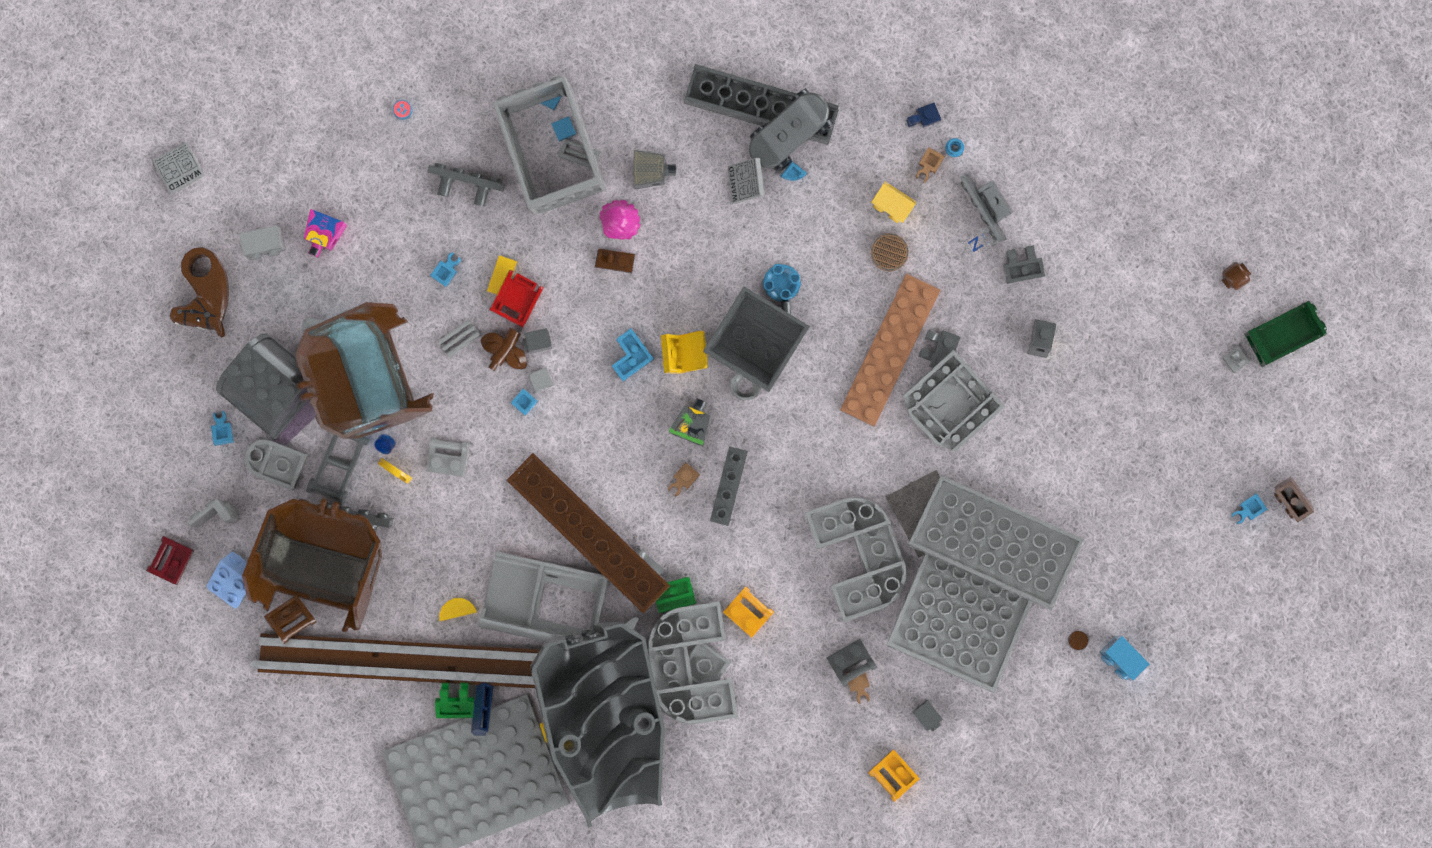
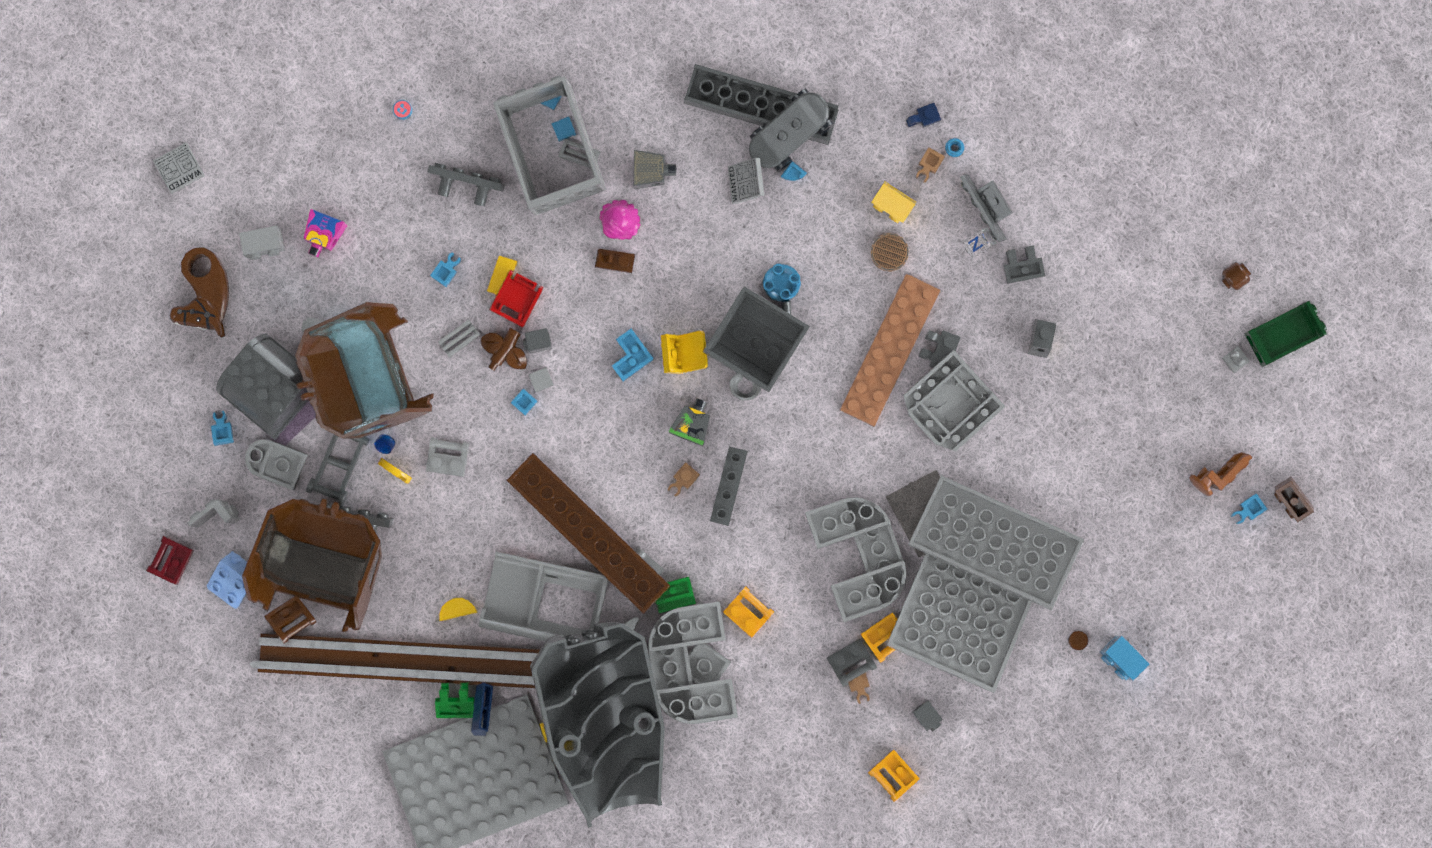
none -> light orange plate [860,612,897,663]
none -> dark orange piece [1189,452,1253,496]

